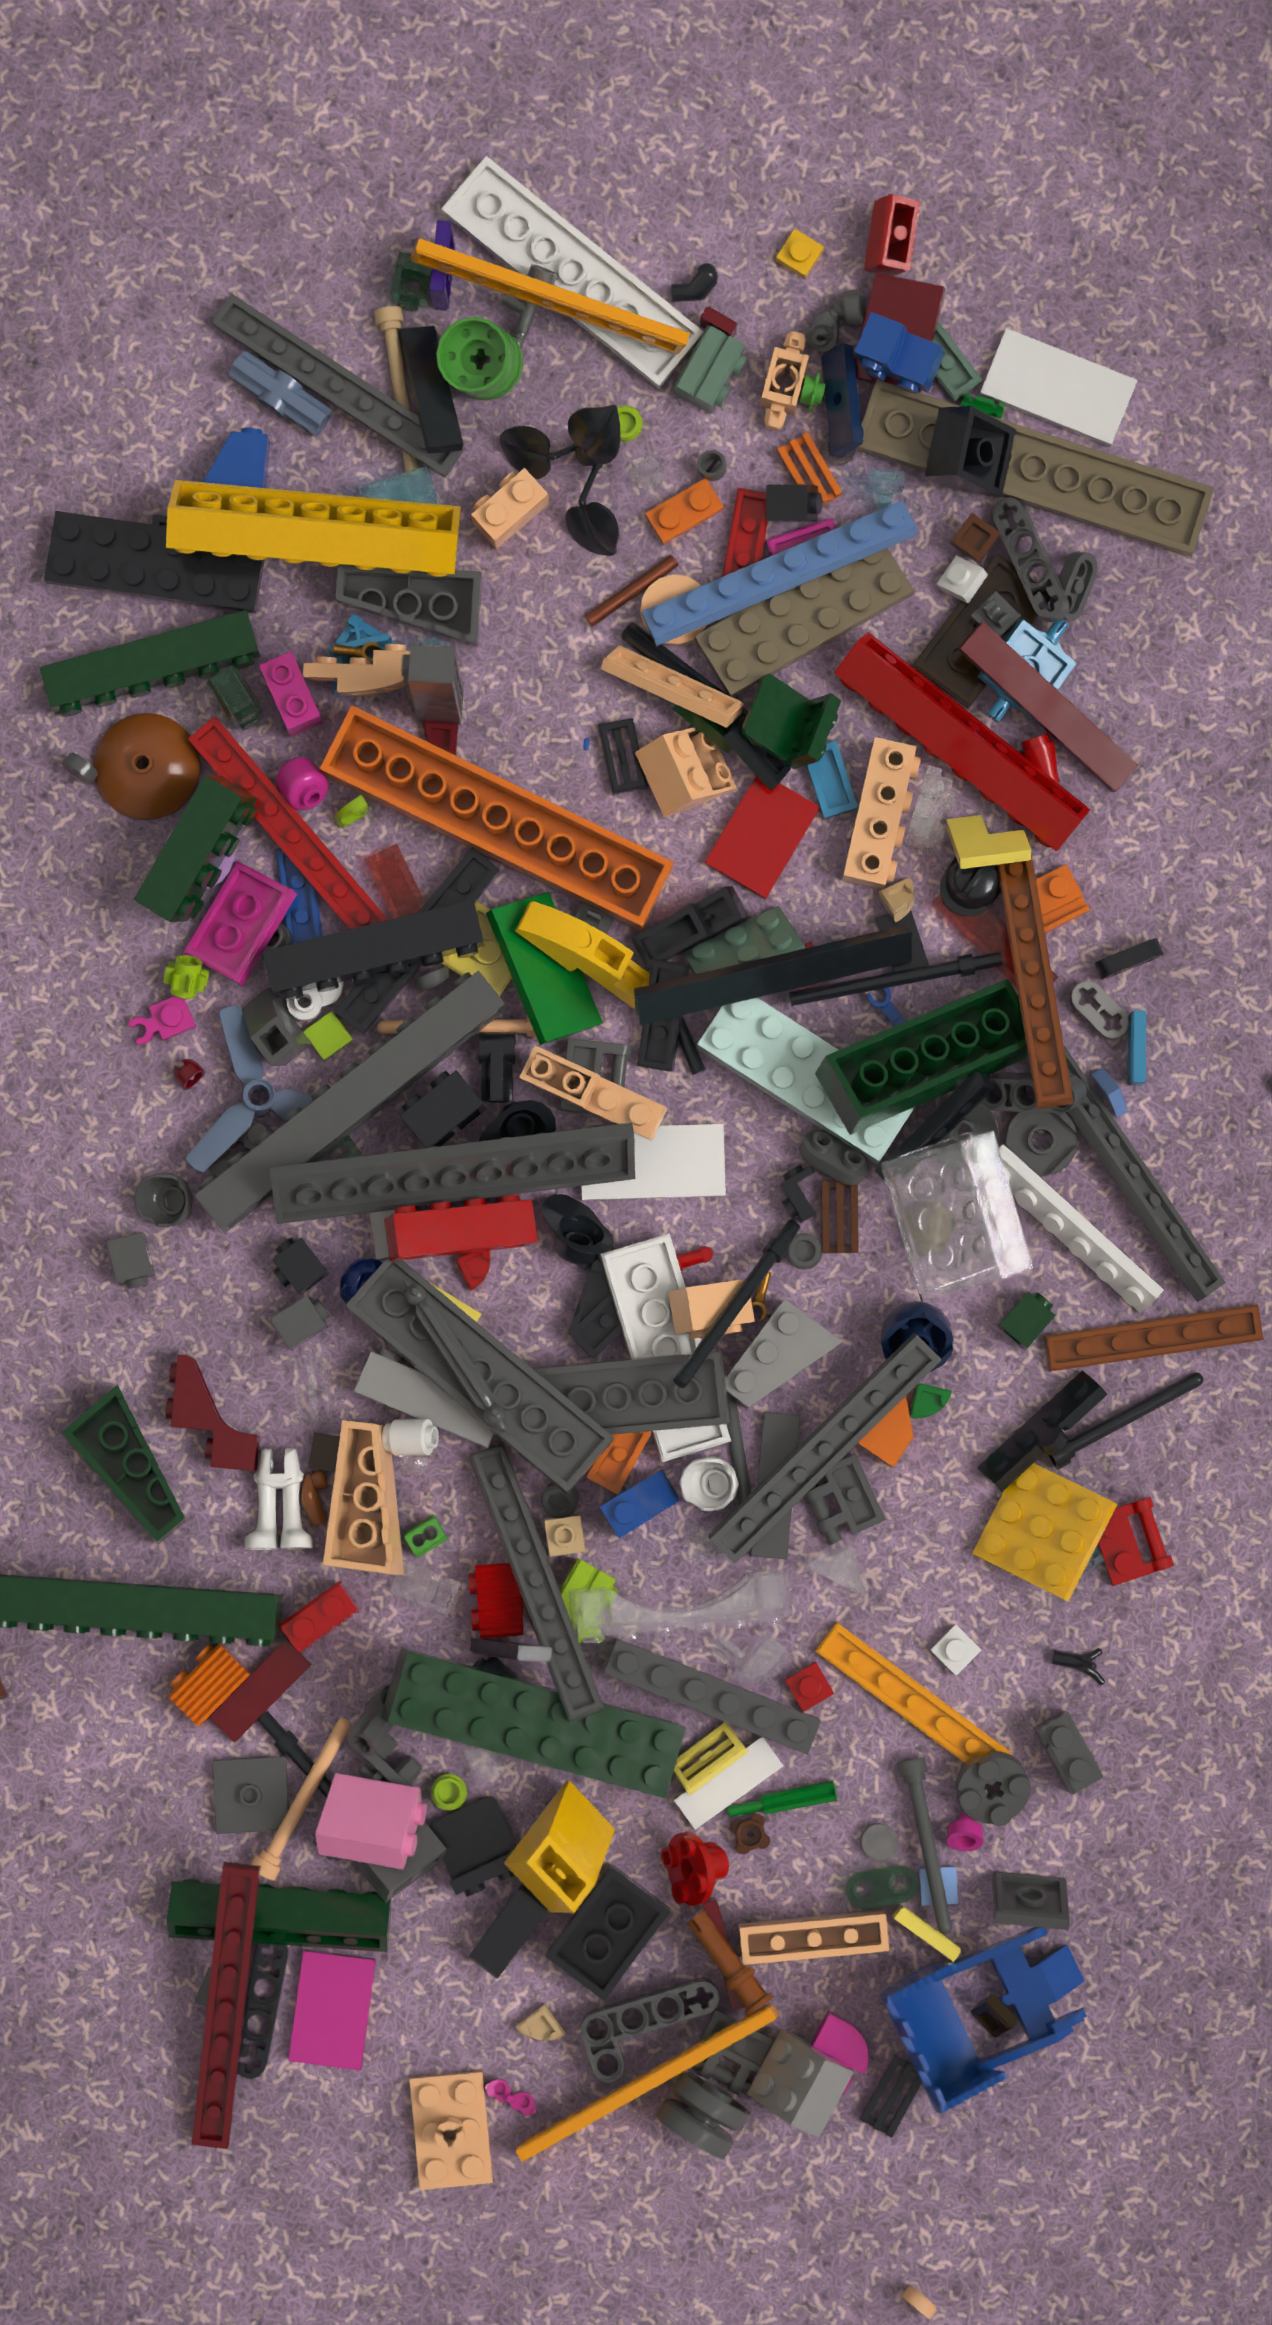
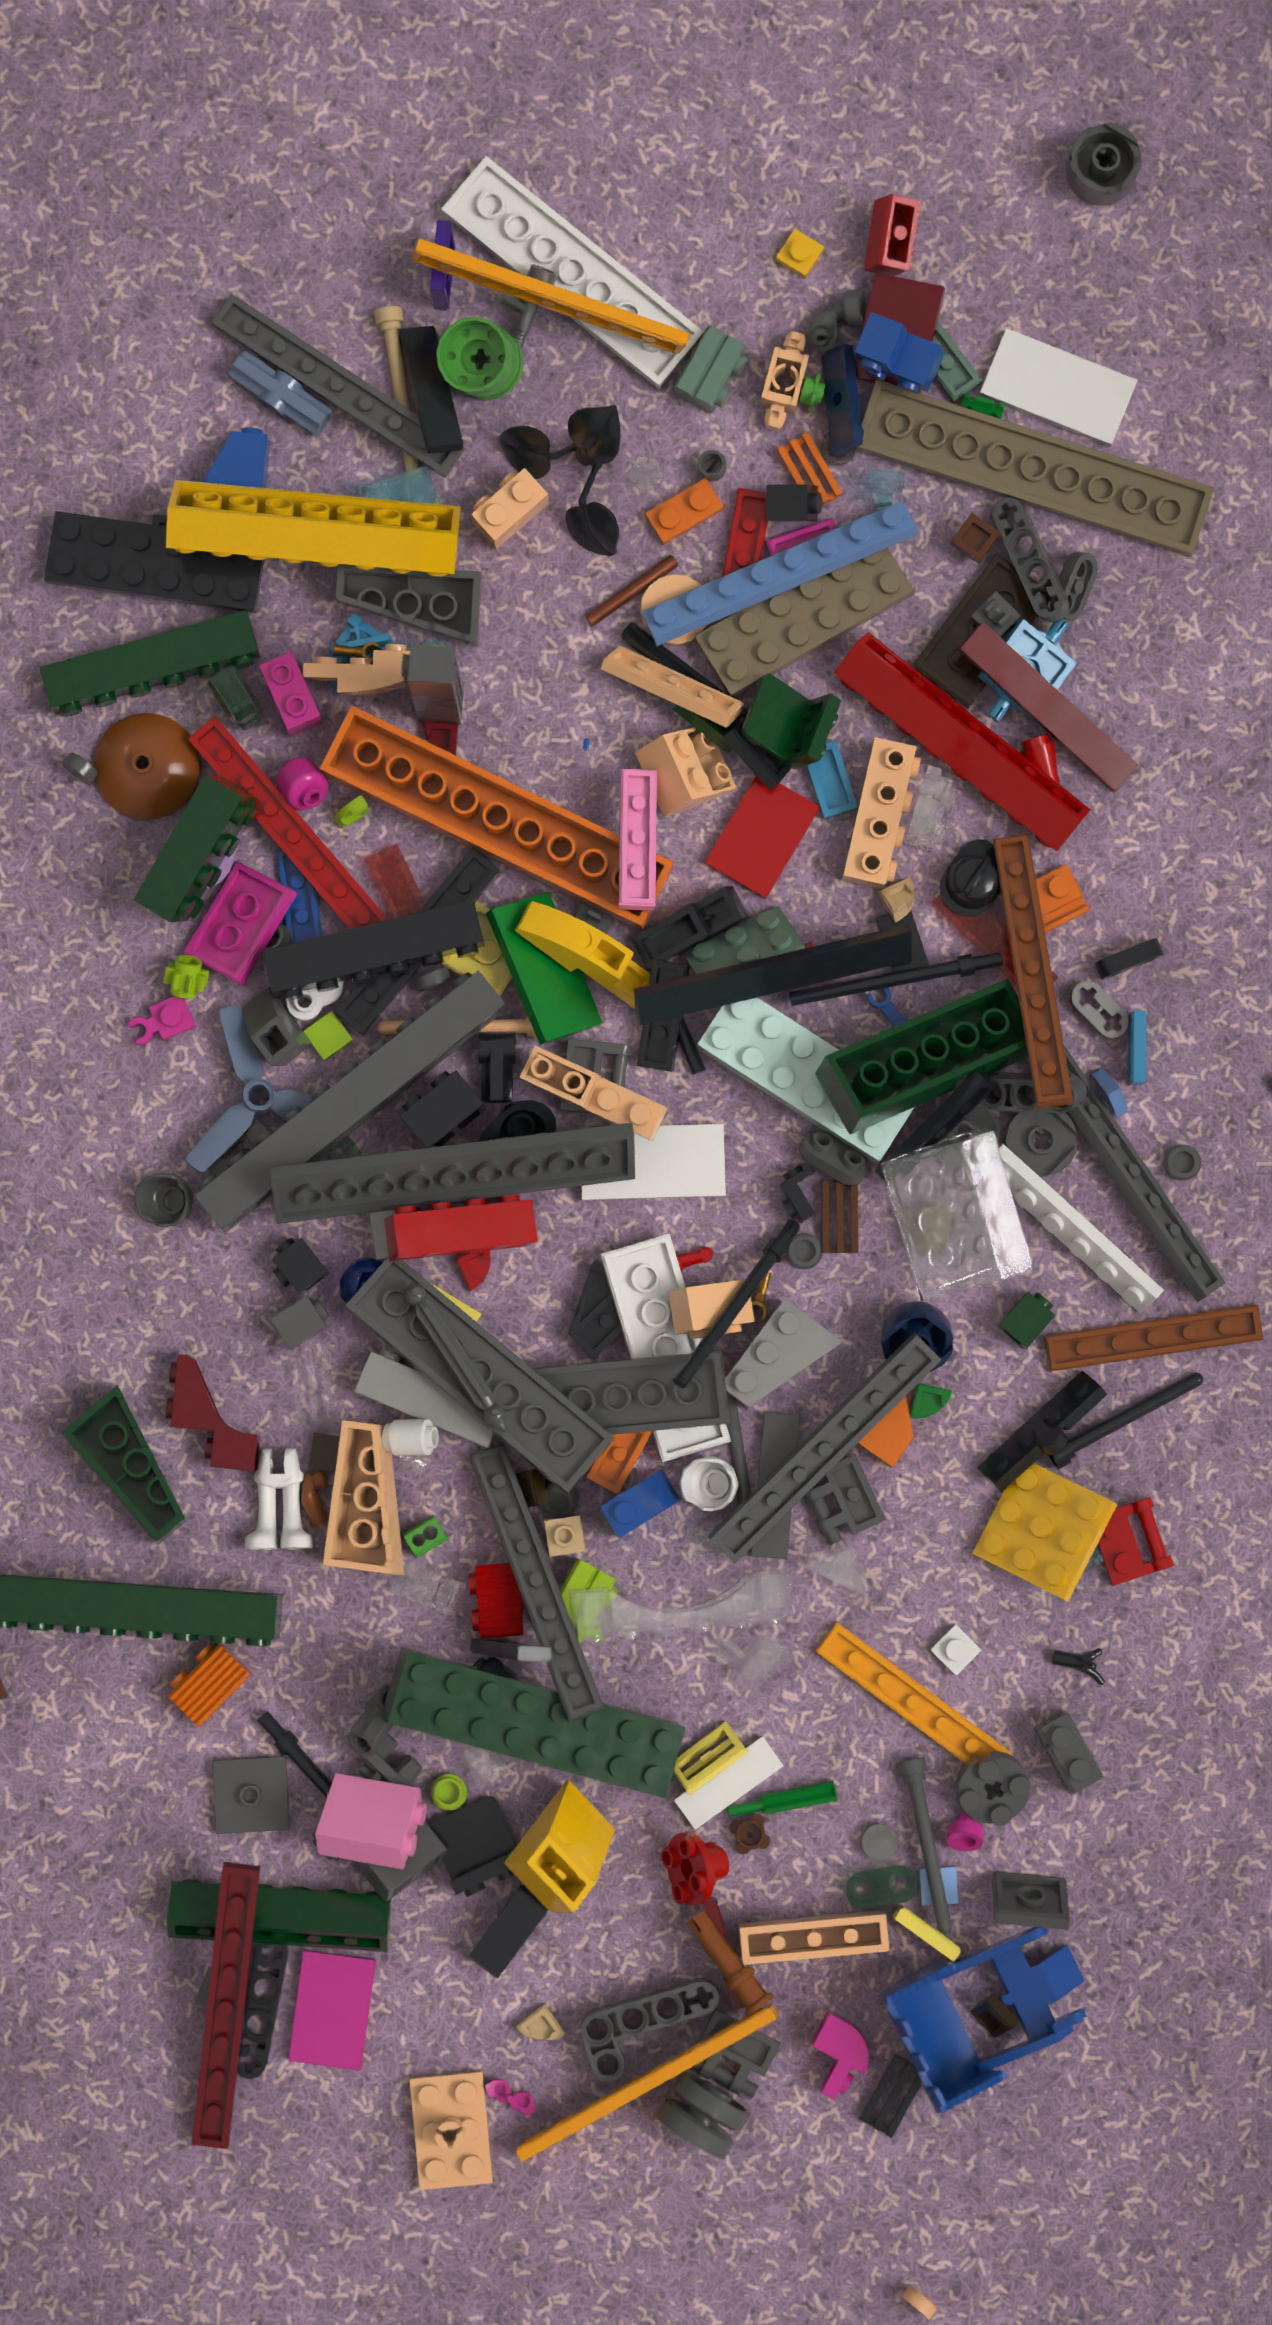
dark grey brick [107,1232,156,1289] -> none
dark red hinge [173,1059,205,1090] -> none
dark red tile [209,1639,312,1743] -> none
light nougat piece [250,1718,351,1881] -> none
red brick [279,1581,359,1652] -> none
clear green brick [391,252,432,311] -> none
black piece [542,1194,614,1270] -> none
black brick [546,1864,671,2001] -> none
black tile [598,718,648,796] -> none
dark grey brick [604,1638,821,1755] -> none
lime tile [617,405,643,442] -> none
black arm [671,263,718,302] -> none
dark red tile [700,307,737,338] -> none
light grey brick [747,2029,854,2137] -> none
red plate [785,1662,834,1712] -> none
black slope [925,406,1016,498] -> none
white plate [937,555,988,603] -> none
light yellow tile [946,815,1031,869] -> none
none -> dark brown tile [516,1469,550,1508]
none -> bright pink tile [618,769,657,911]
none -> dark grey brick [1066,123,1142,206]
none -> dark grey tile [1164,1145,1201,1181]

